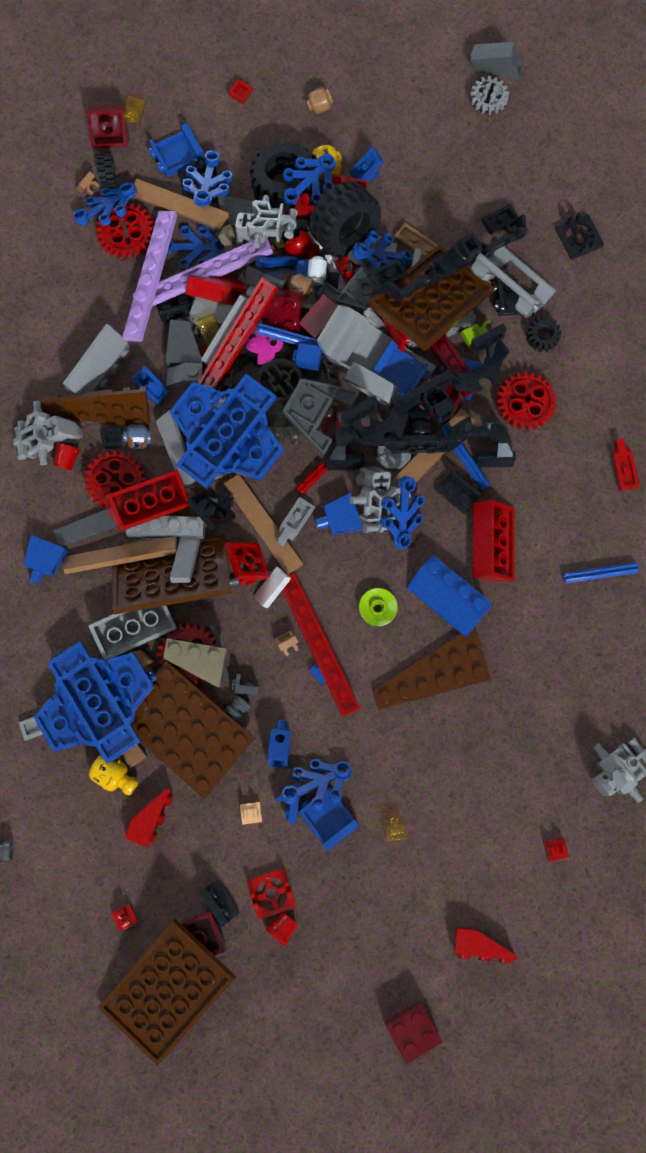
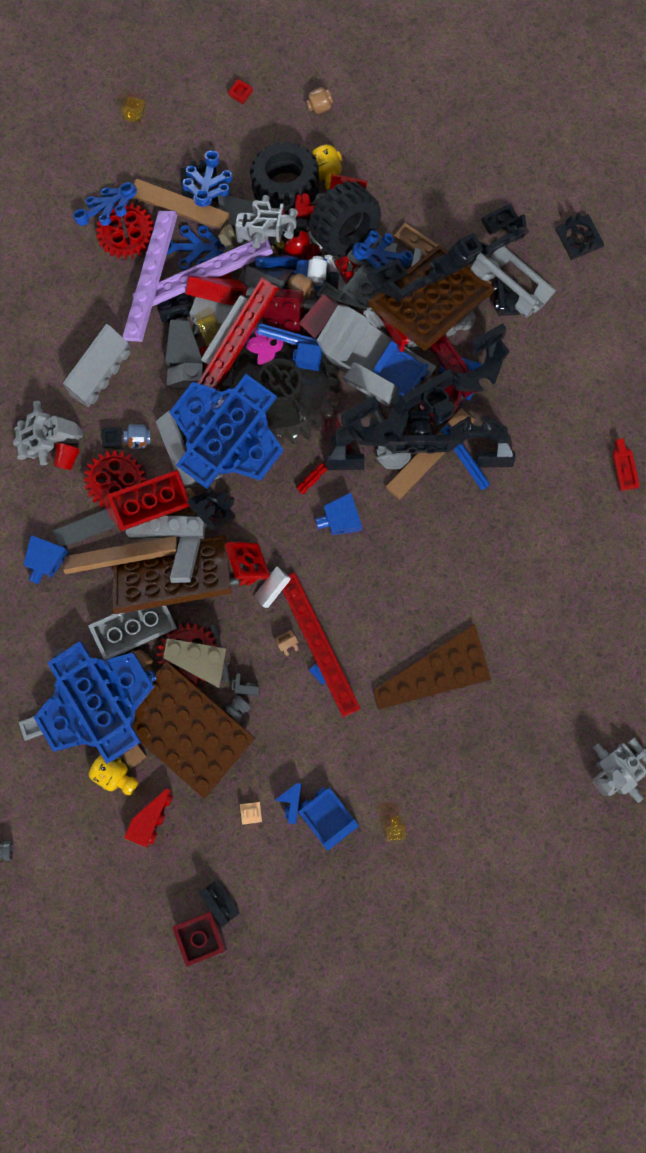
reddish brown wing [37,386,150,428] -> none
medium nougat tile [75,171,99,196] -> none
dark red brick [87,103,129,148] -> none
black tyre [96,153,117,188] -> none
reddish brown plate [98,918,237,1066] -> none
red tile [111,903,139,932] -> none
blue slope [131,366,170,405] -> none
blue panel [148,123,204,178] -> none
medium nougat tile [223,474,303,575] -> none
red piece [246,868,297,920] -> none
red piece [265,912,298,947] -> none
blue torso [267,720,291,769] -> none
light grey hinge [277,497,316,547] -> none
dark grey wing [282,379,360,456] -> none
blue plant [282,759,352,811] -> none
blue plant [283,154,336,206] -> none
blue slope [349,147,384,181] -> none
light grey piece [350,466,411,533] -> none
lime dish [359,588,398,627] -> none
blue plant [380,476,425,549] -> none
dark red brick [384,1001,443,1064] -> none
blue slope [407,555,493,637] -> none
black bracket [435,470,481,514] -> none
red slope [453,927,517,964] -> none
lime plate [460,321,490,349] -> none
dark grey slope [470,42,523,80] -> none
light grey gear [470,76,509,115] -> none
red slope [472,500,515,582] -> none
red gear [496,371,558,431] -> none
black tyre [526,316,562,352] -> none
red tile [543,837,569,862] -> none
blue axle [563,562,639,583] -> none

